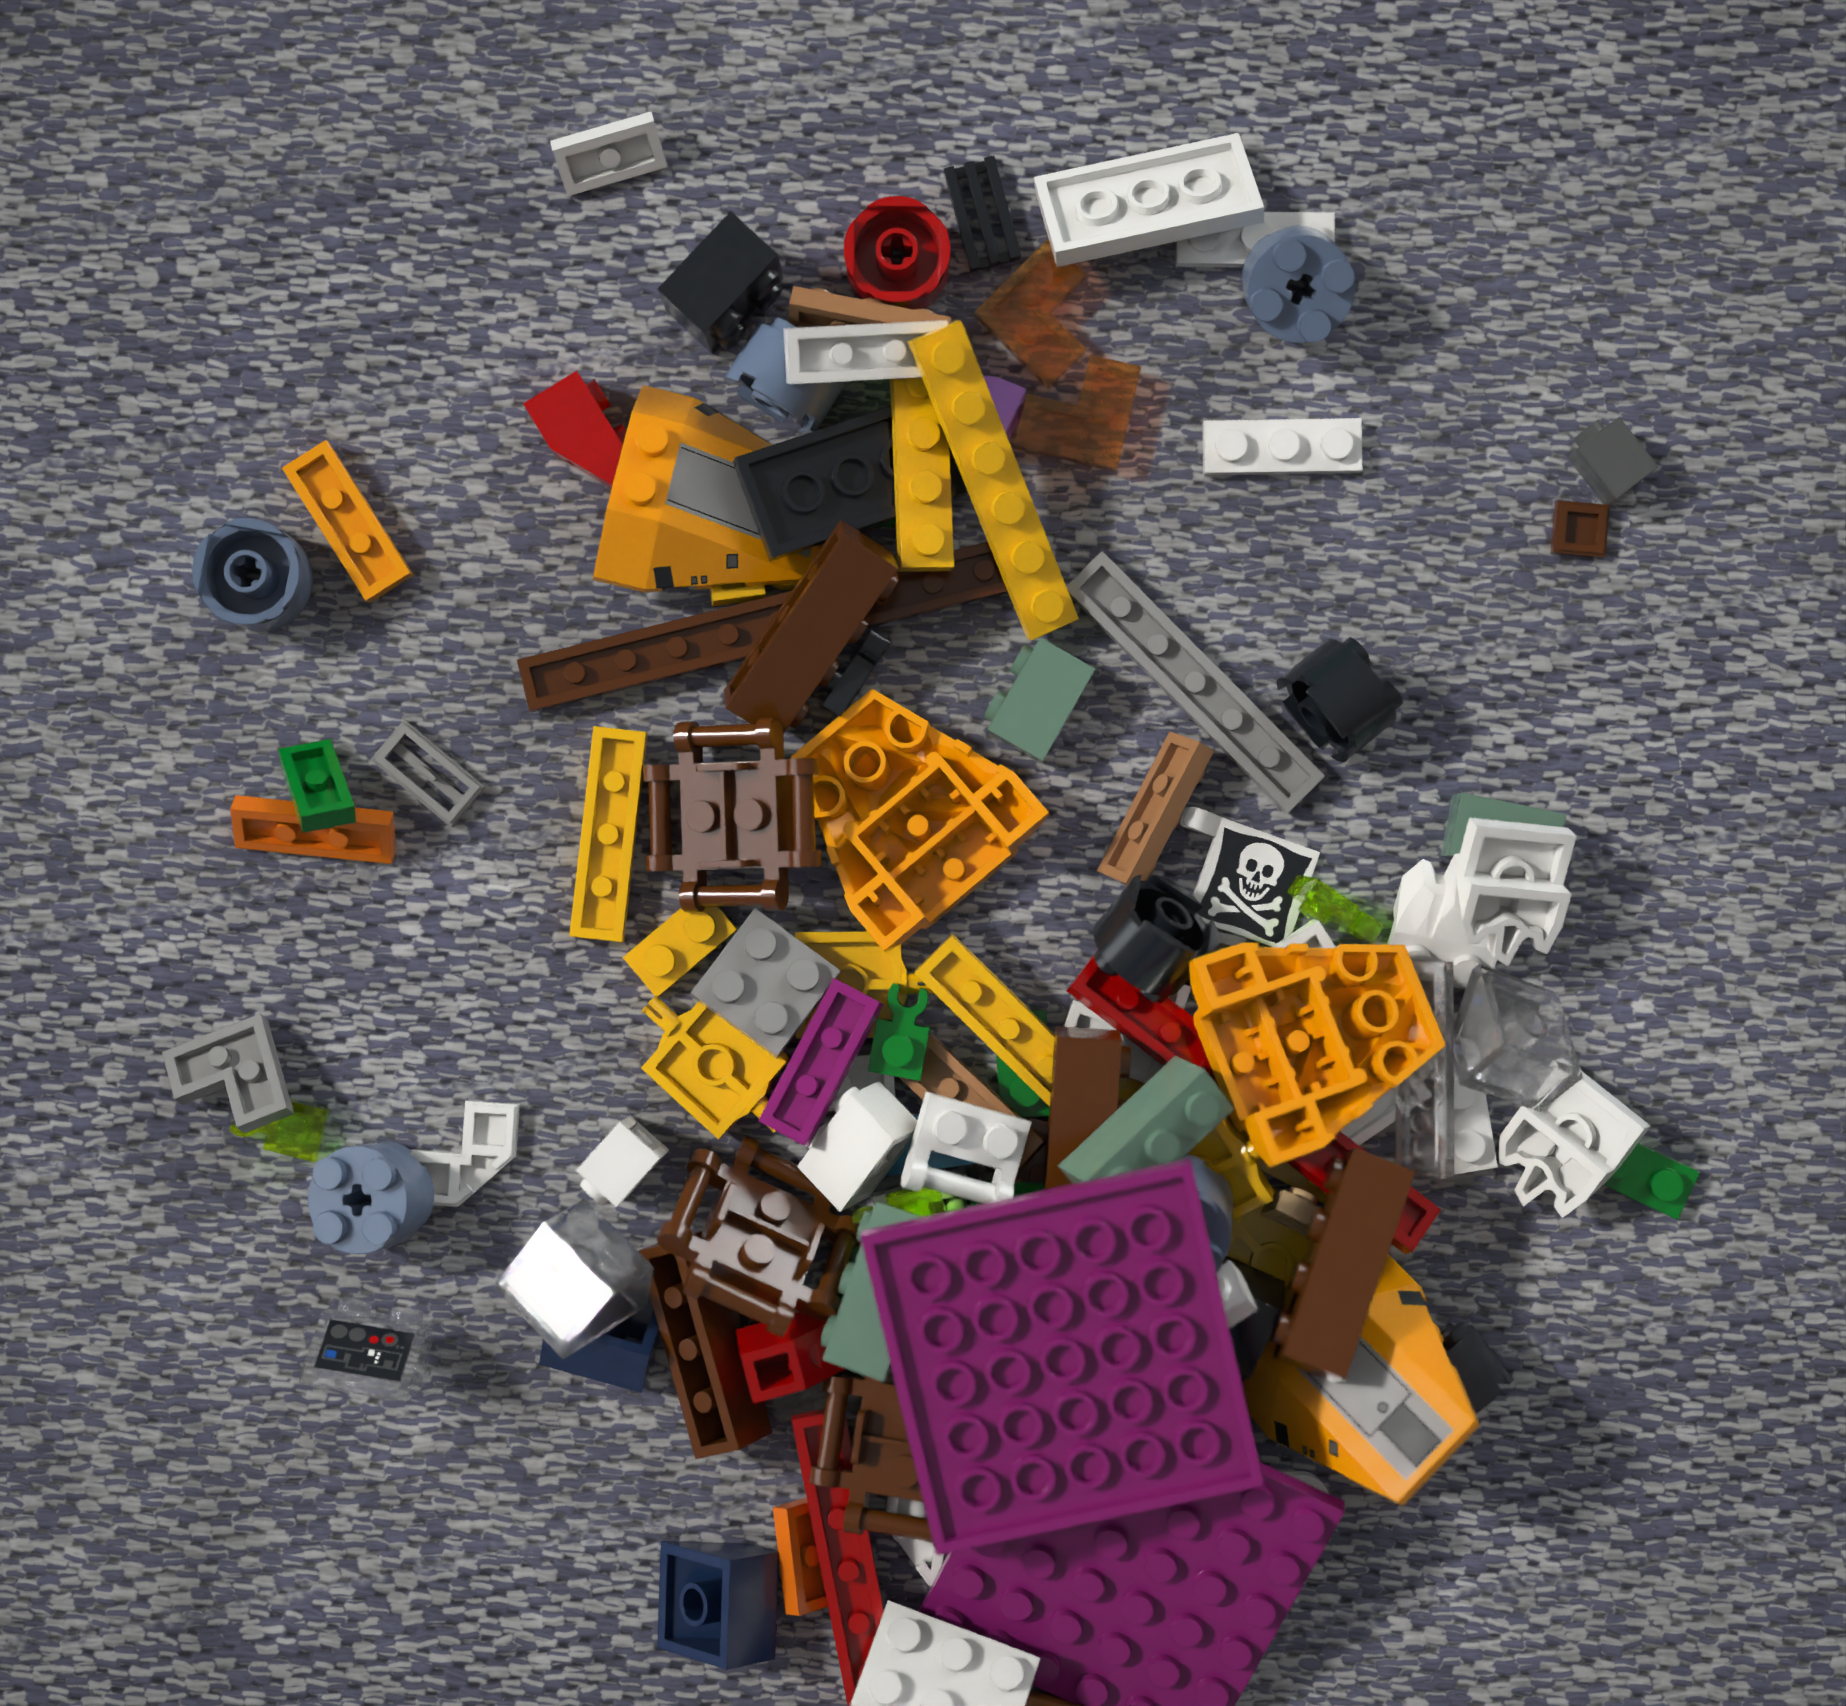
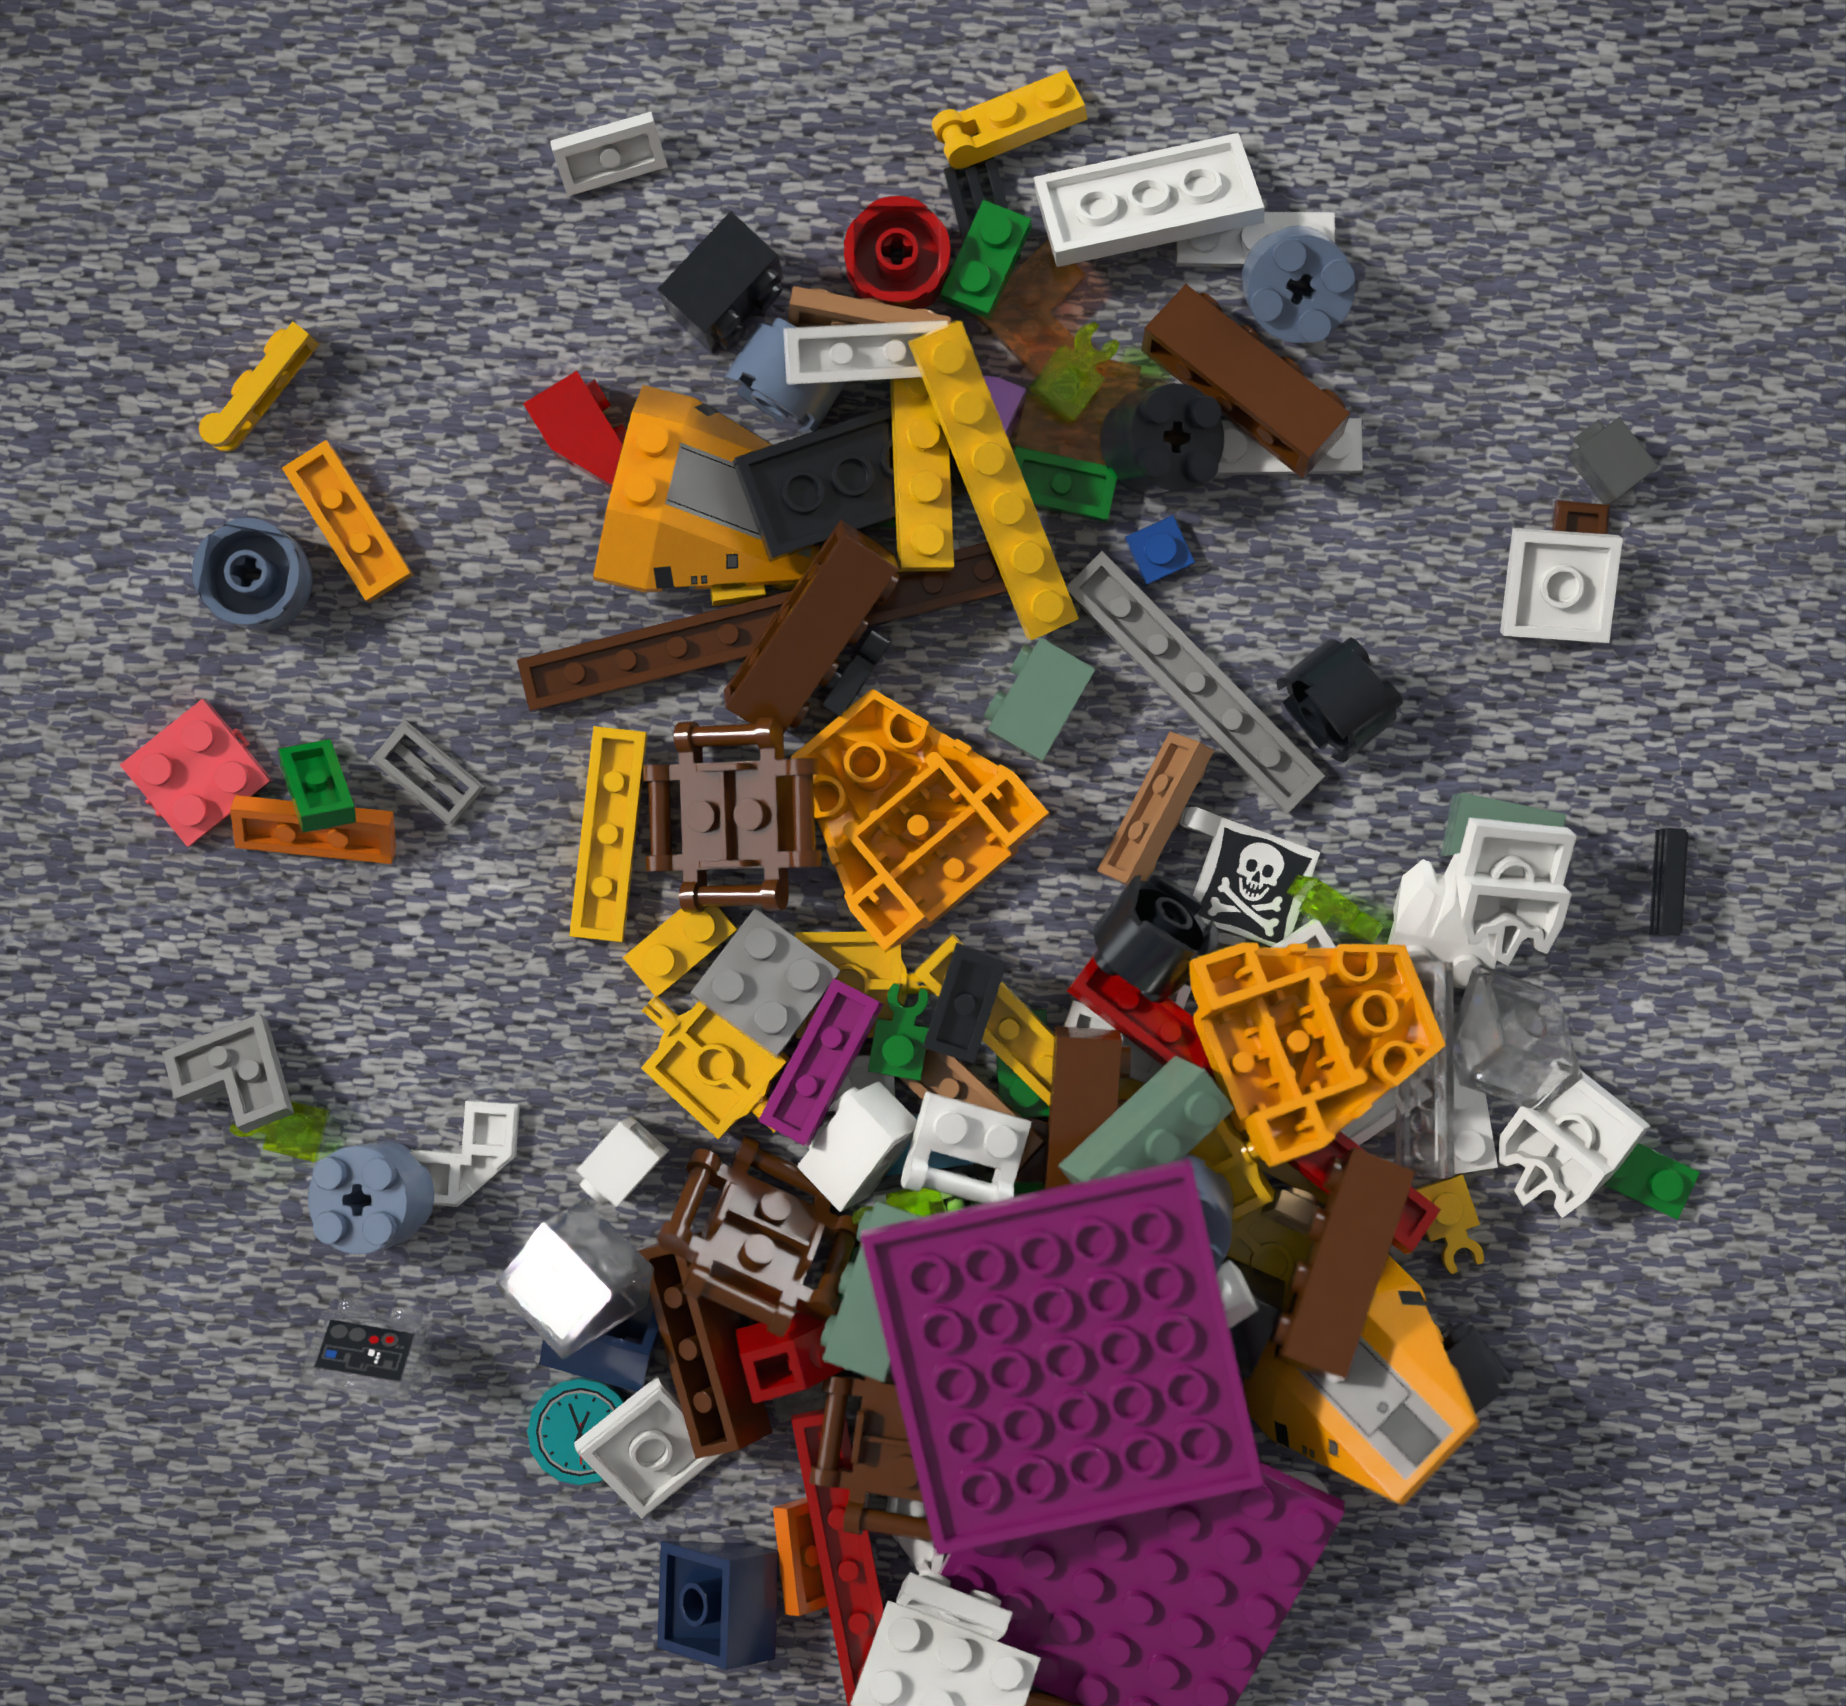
none -> coral plate [120,699,273,847]
none -> yellow plate [199,321,319,452]
none -> teal tile [527,1376,625,1485]
none -> white tile [574,1376,724,1519]
none -> white plate [896,1570,1012,1641]
none -> black plate [923,943,1007,1064]
none -> yellow plate [931,69,1088,169]
none -> green plate [940,200,1033,320]
none -> green plate [1014,446,1117,523]
none -> clear neon green plate [1028,321,1120,422]
none -> black brick [1100,383,1224,495]
none -> blue plate [1124,515,1195,586]
none -> reddish brown brick [1141,284,1350,479]
none -> yellow plate [1415,1174,1484,1274]
none -> white plate [1500,528,1623,643]
none -> black tile [1649,828,1688,936]

